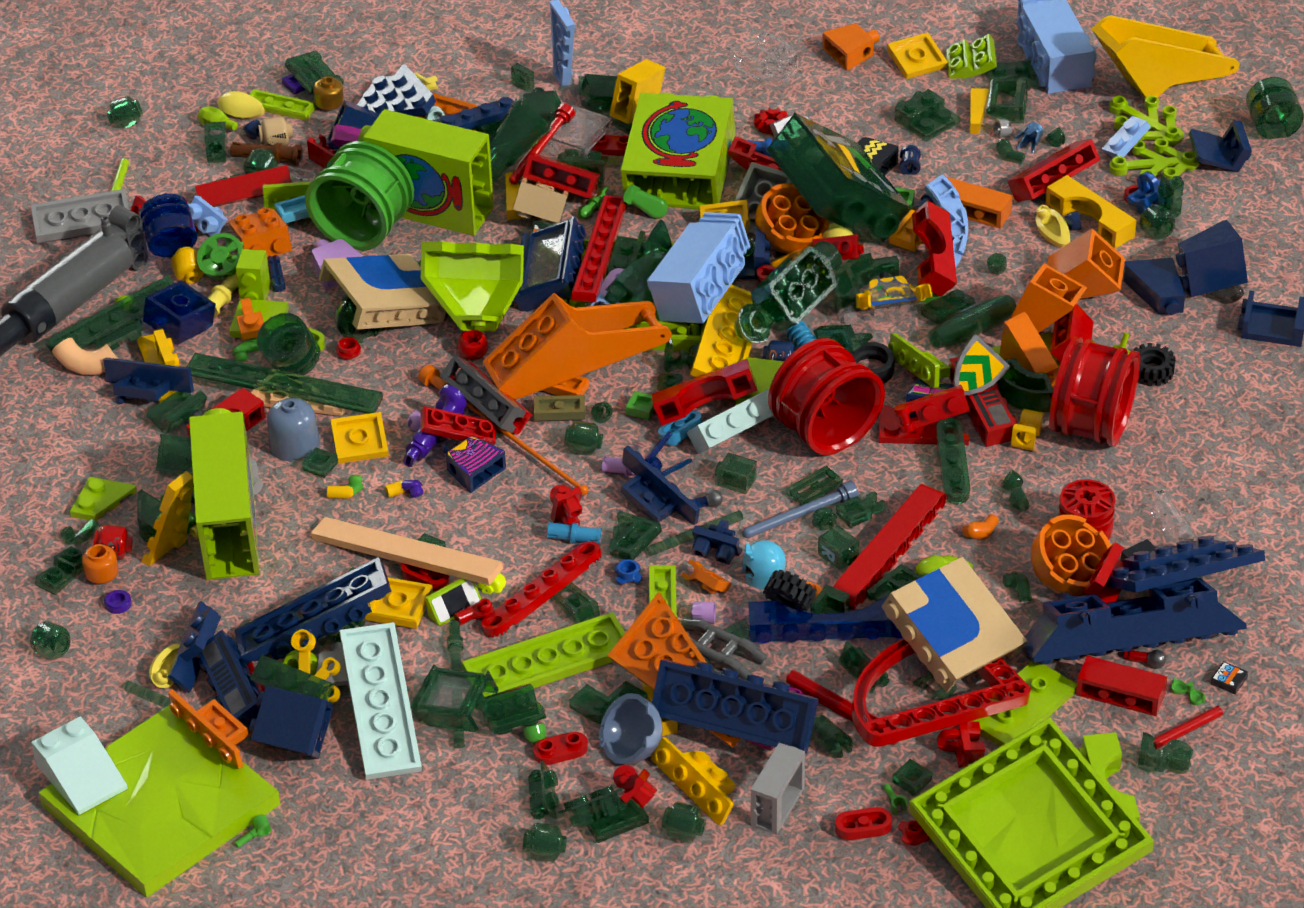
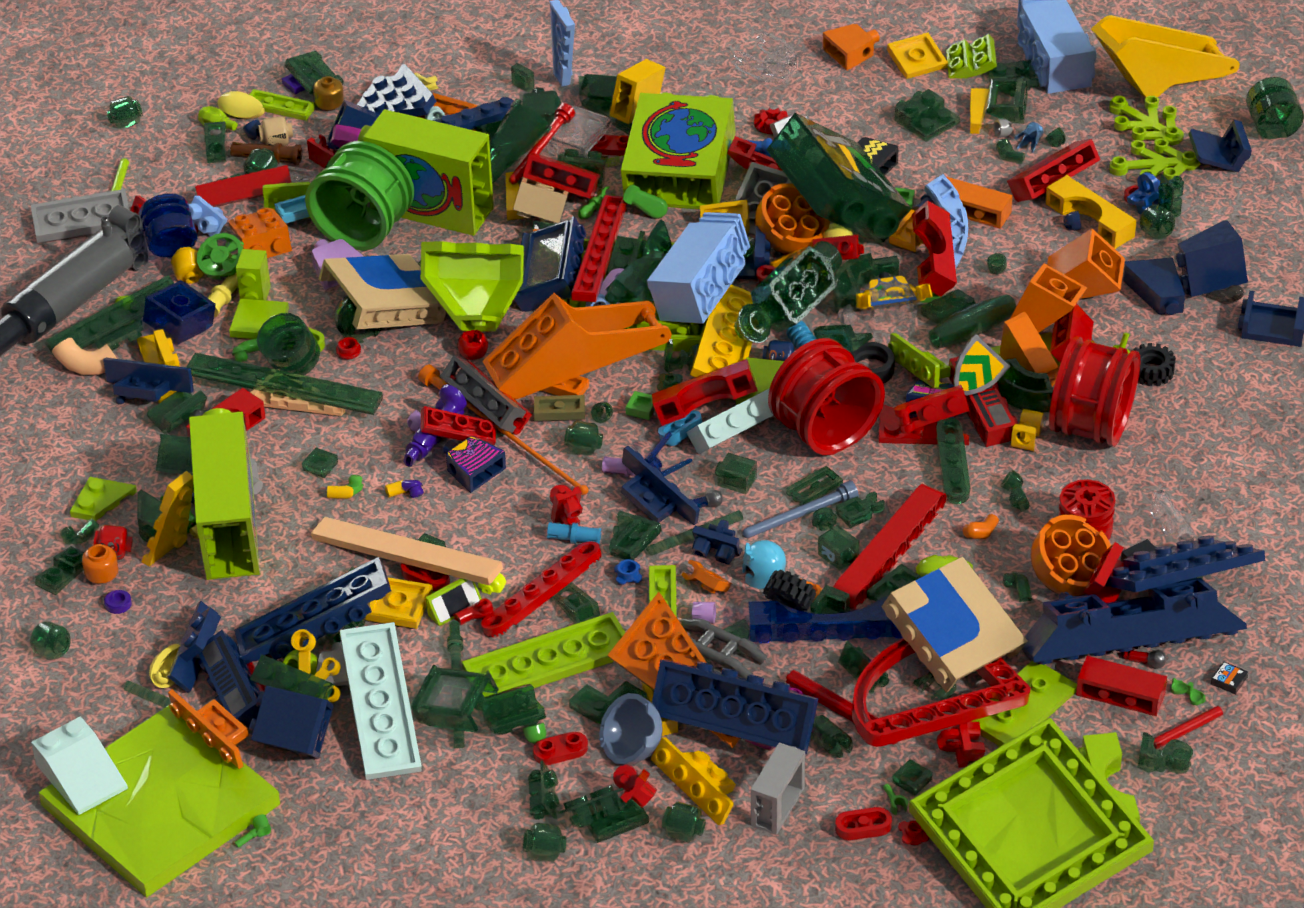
orange plate [237,297,266,340] -> none
dark blue axle [267,255,286,292] -> none
sand blue cylinder [267,398,320,462] -> none
yellow plate [330,412,389,464] -> none
dark blue bush [900,145,921,175] -> none
light yellow arm [1036,205,1070,248] -> none
light blue plate [1102,116,1151,158] -> none

